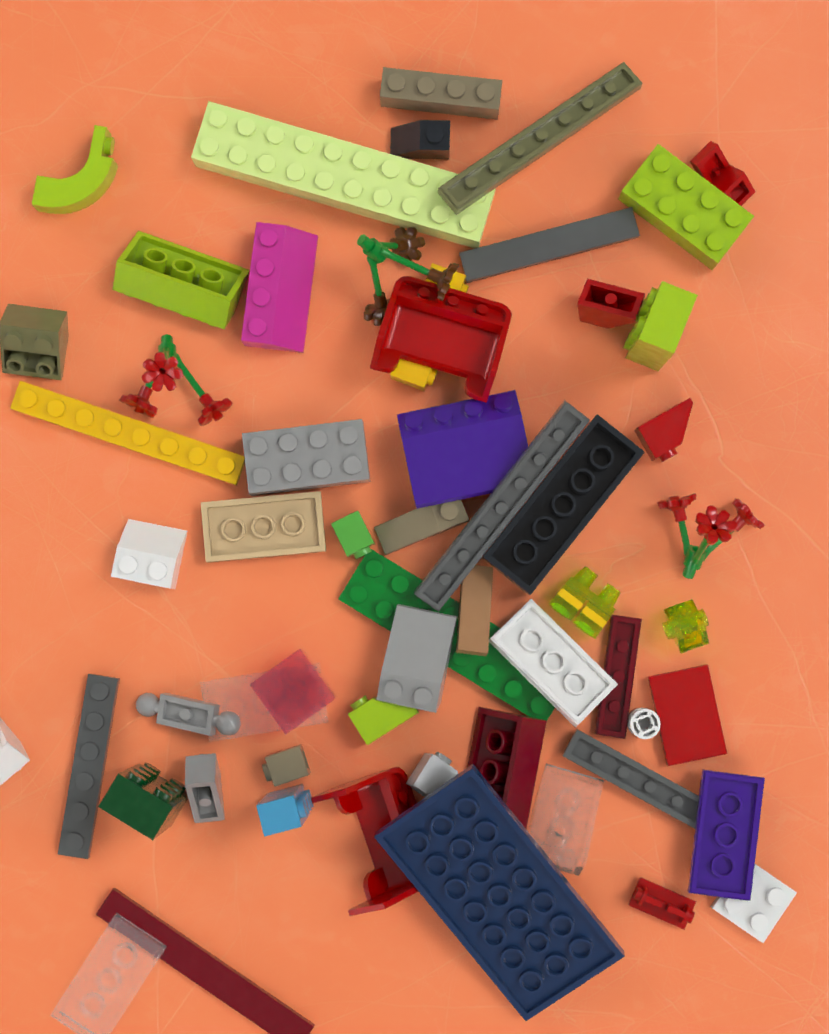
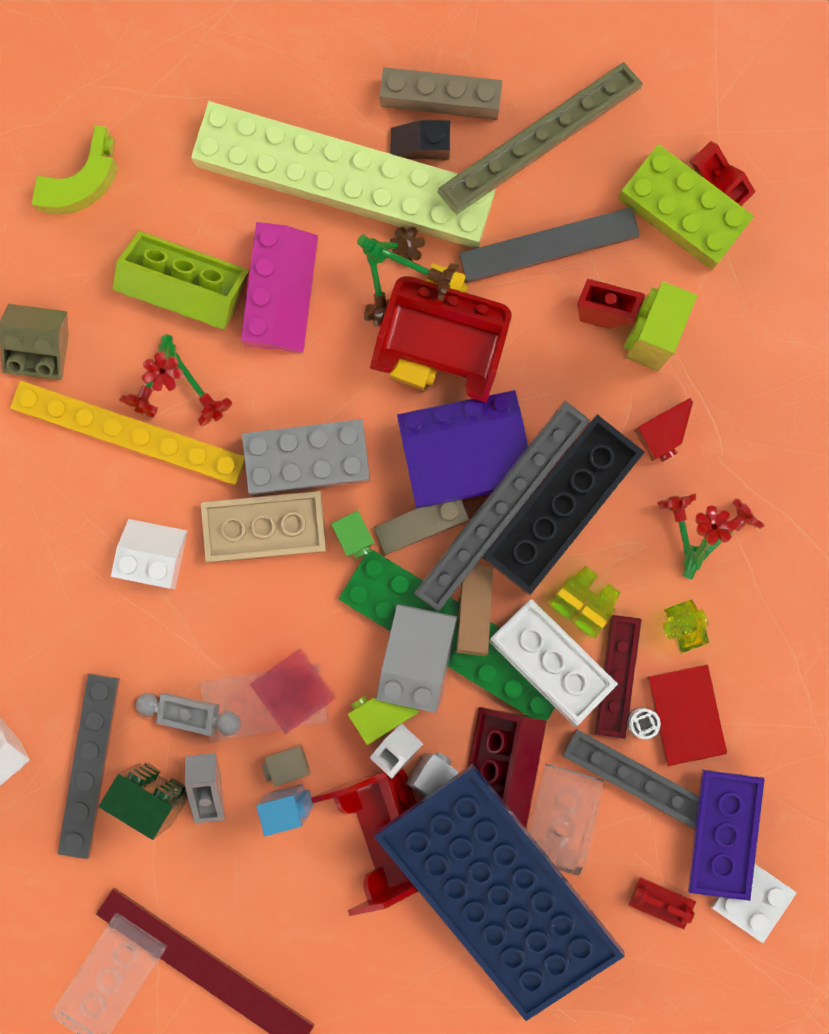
none -> white brick [370,724,424,778]

